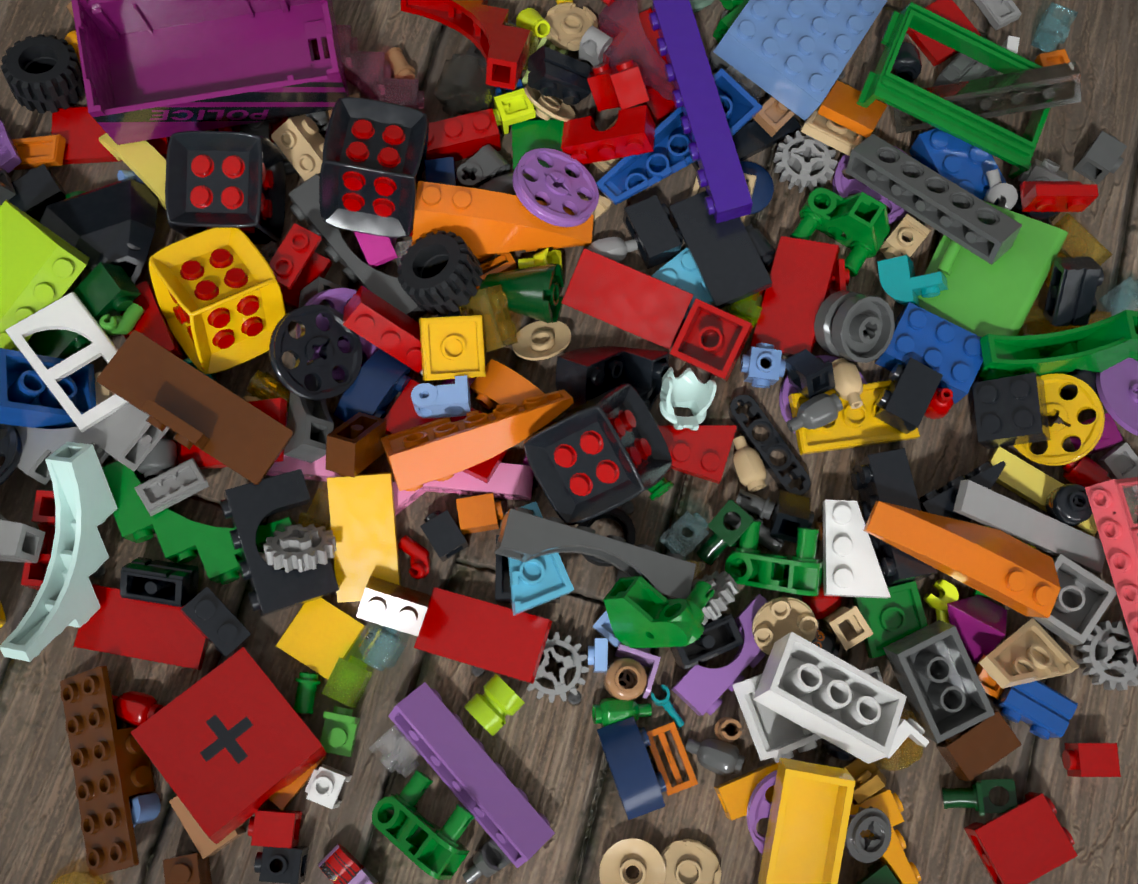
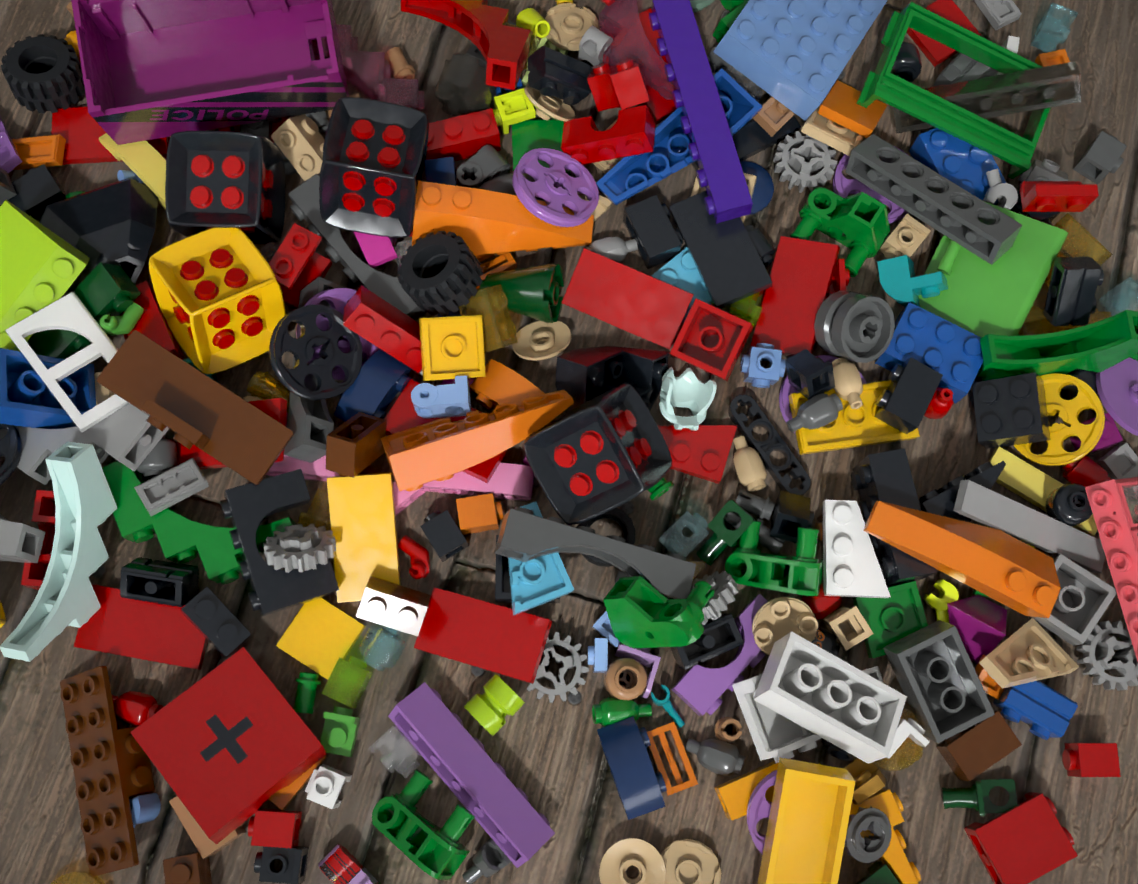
neon yellow piece [518,248,562,270] -> none

